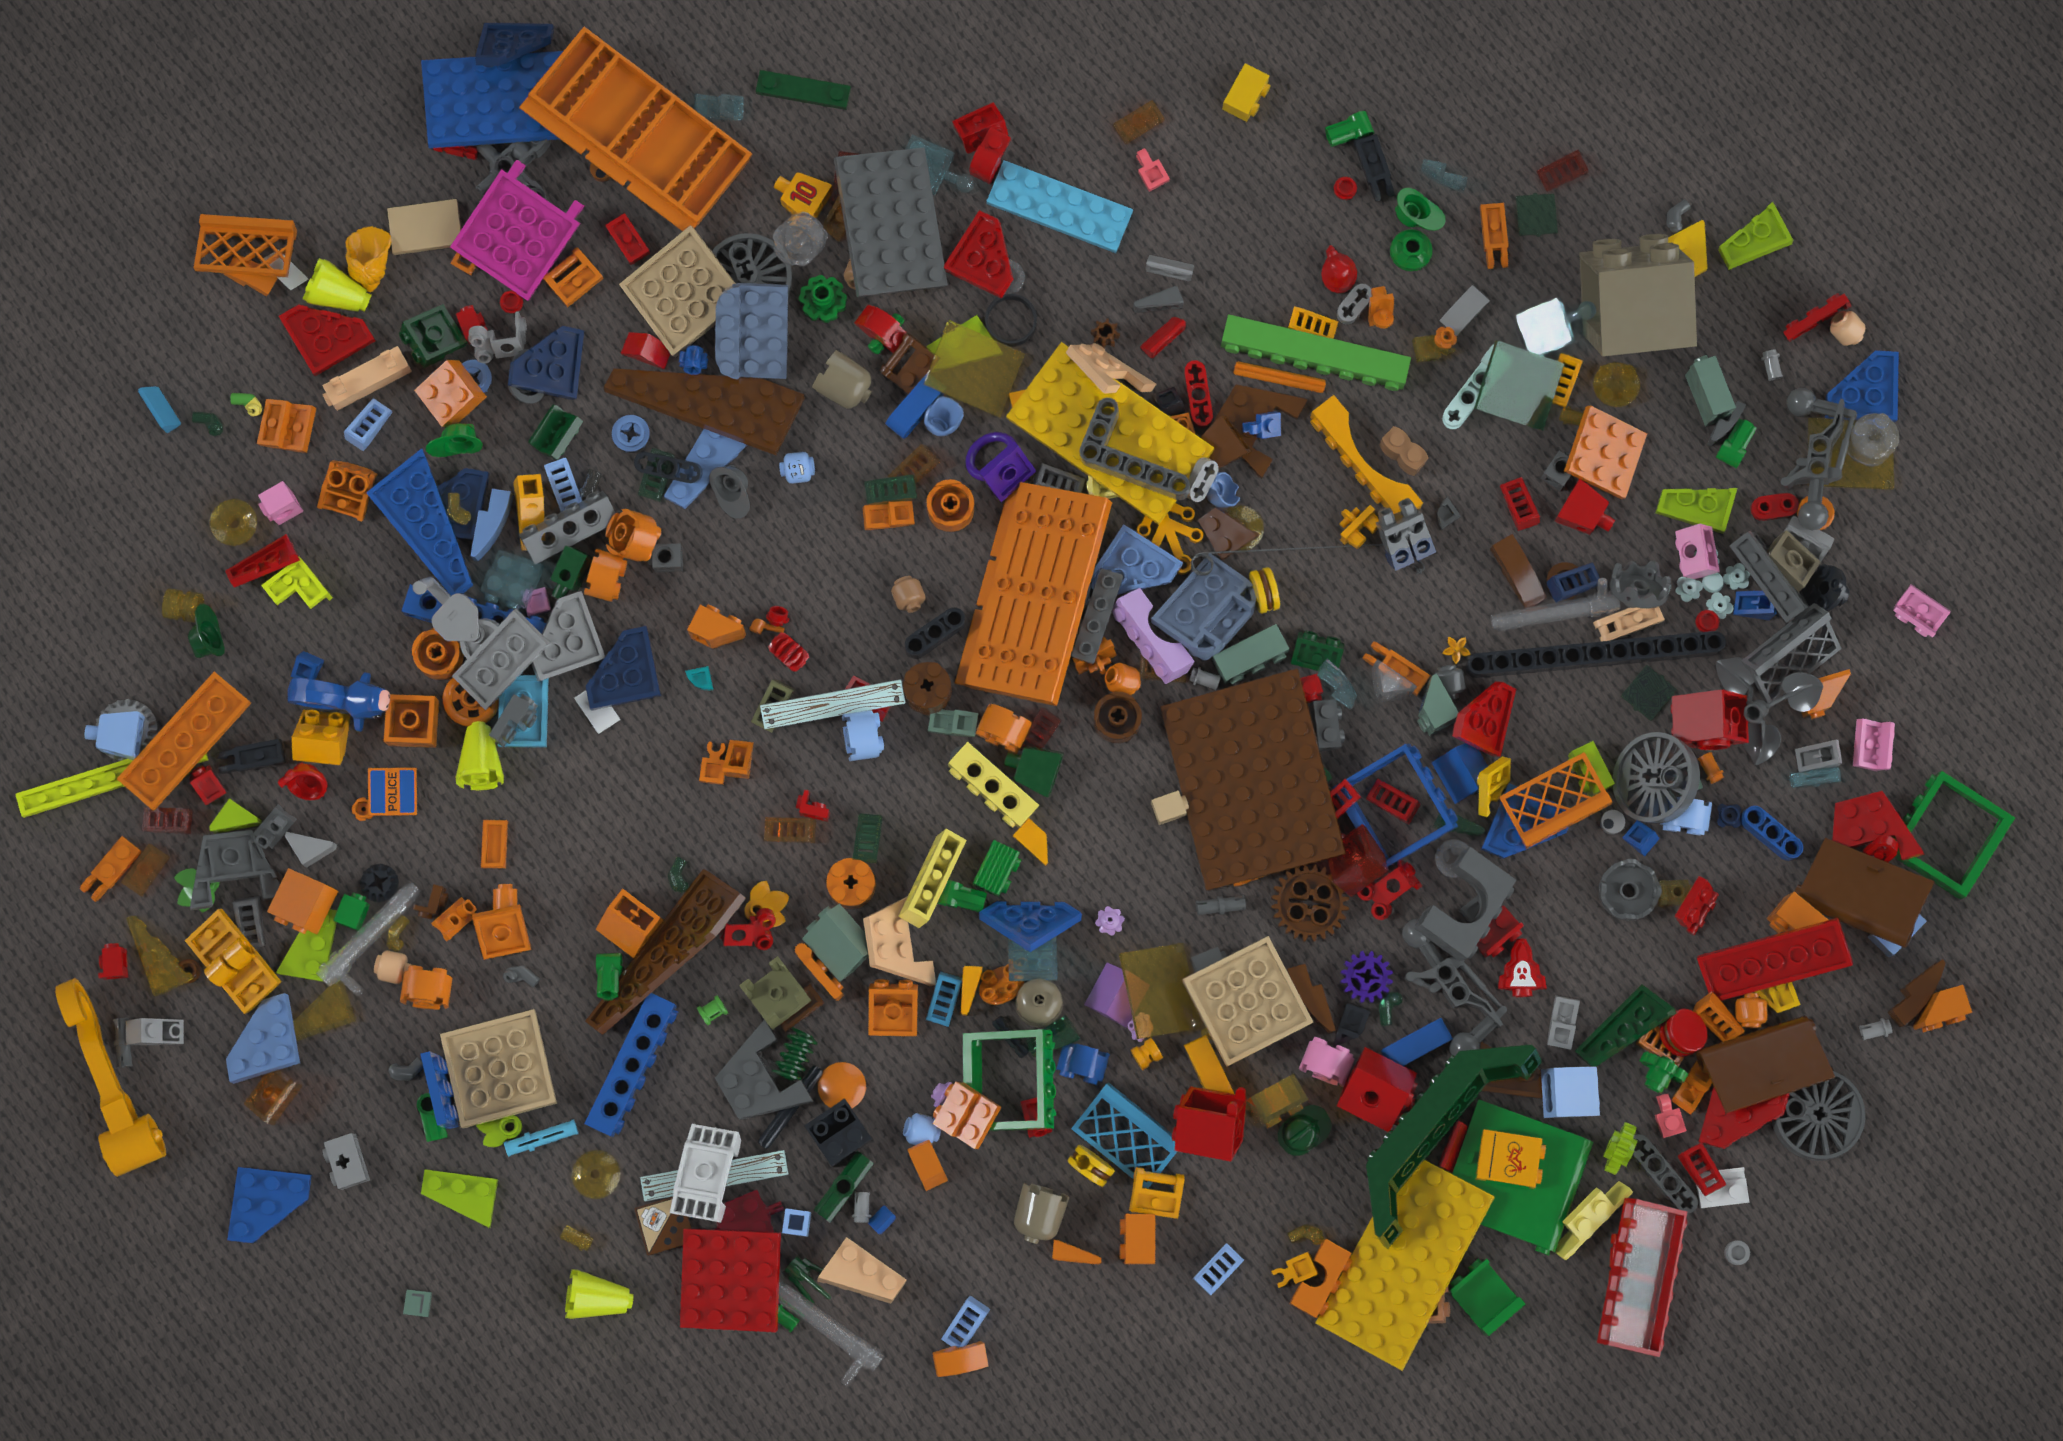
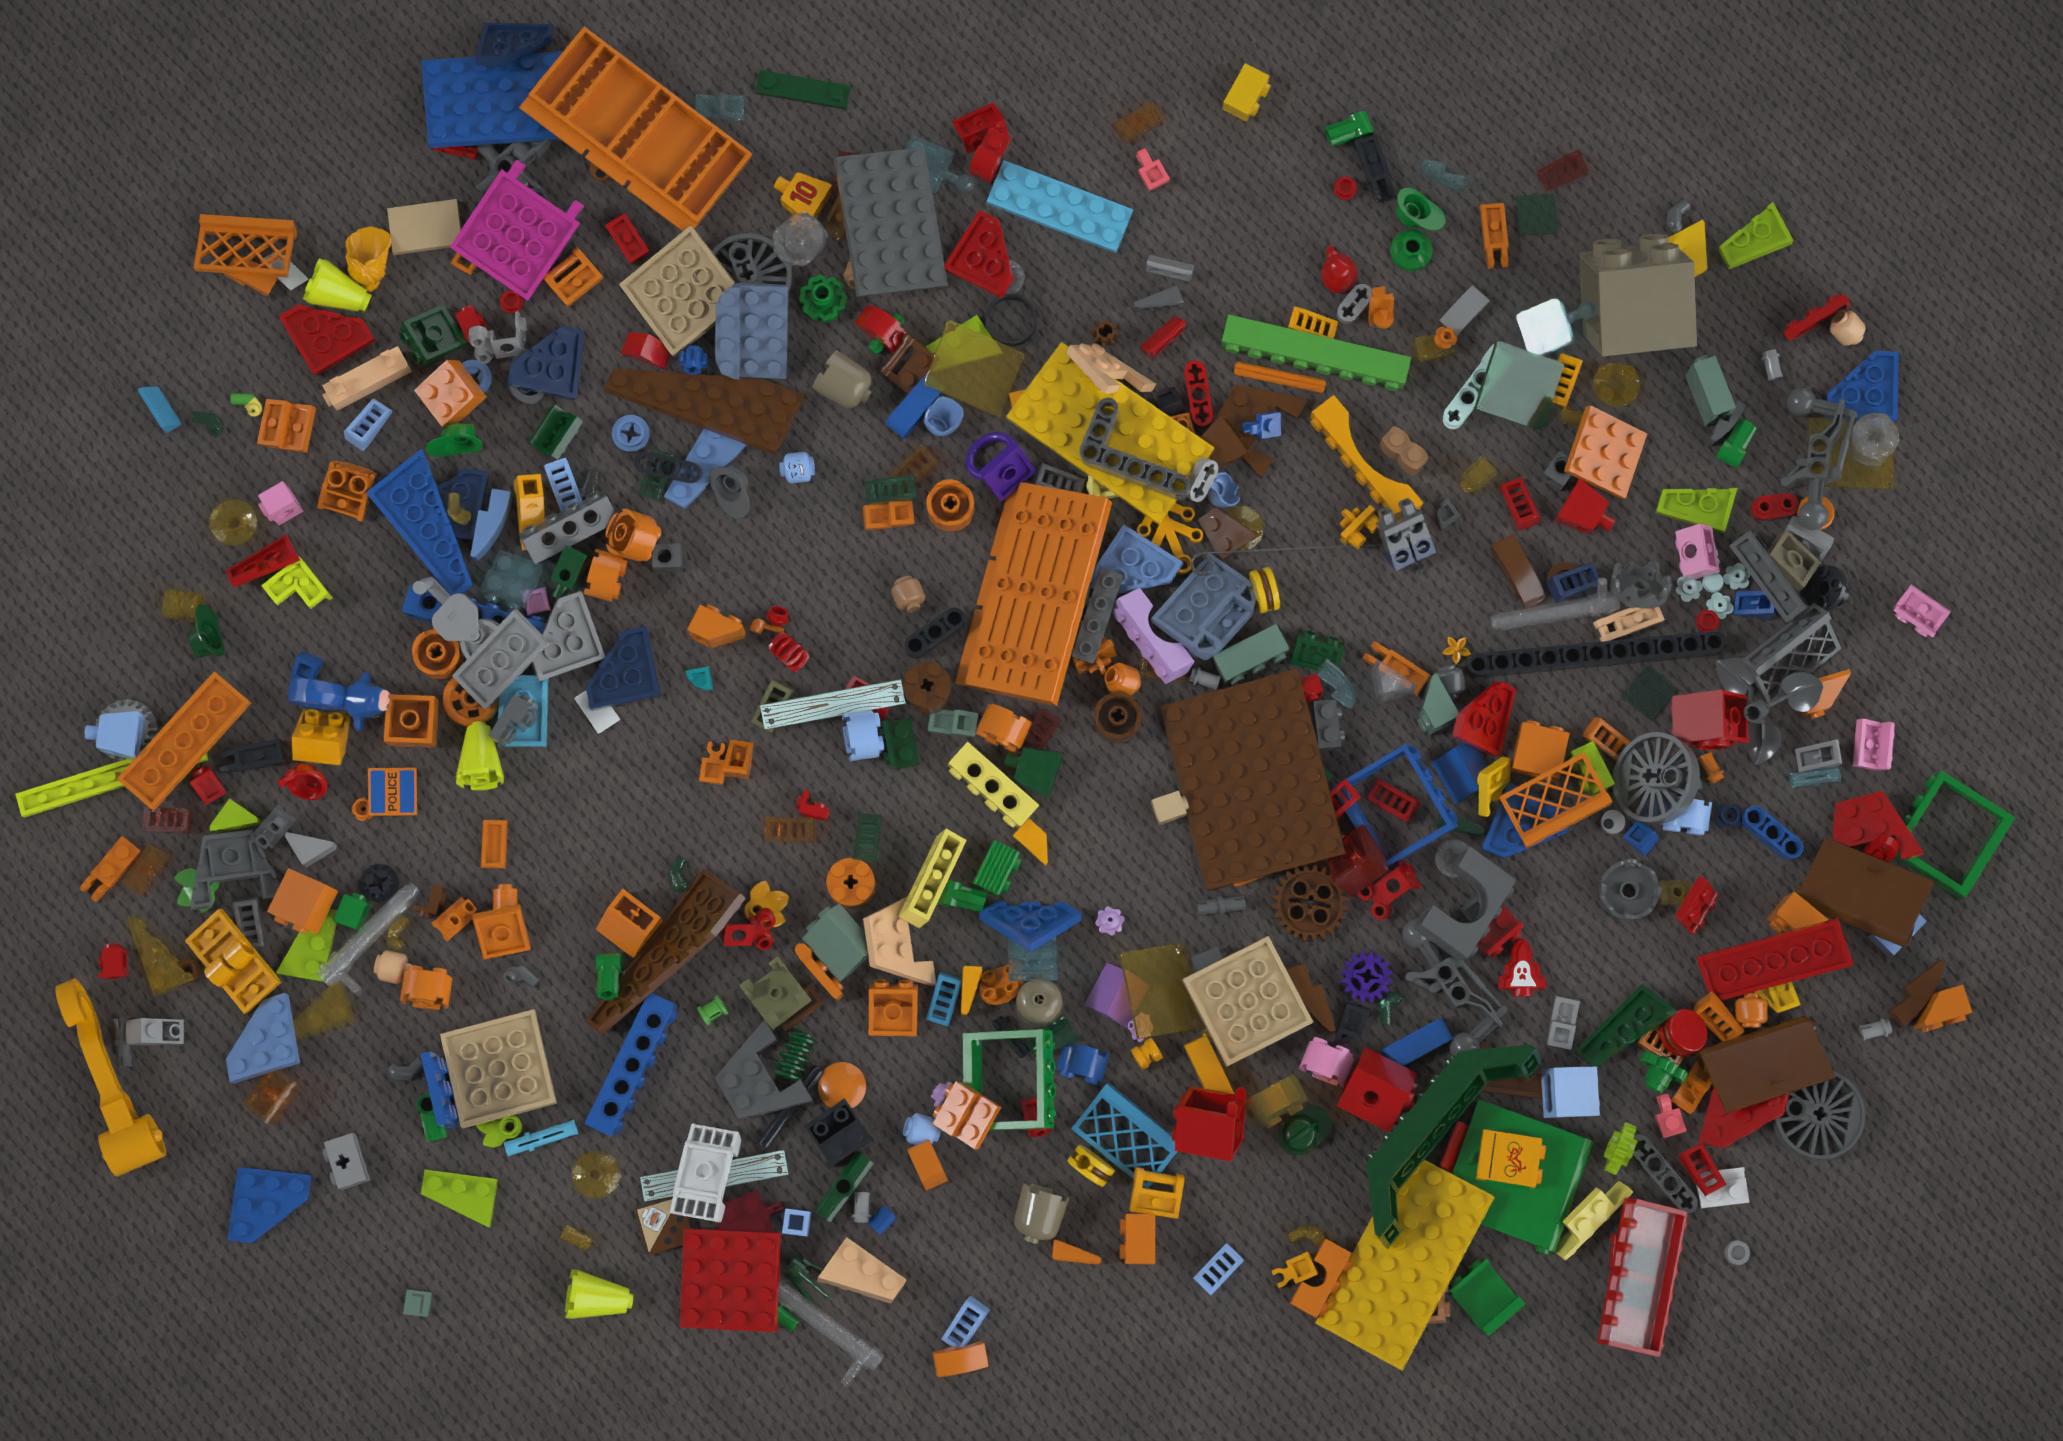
none -> dark green bracket [879,718,920,770]
none -> clear yellow brick [1459,455,1498,496]
none -> orange piece [1510,720,1570,783]
none -> orange slope [1582,717,1631,762]

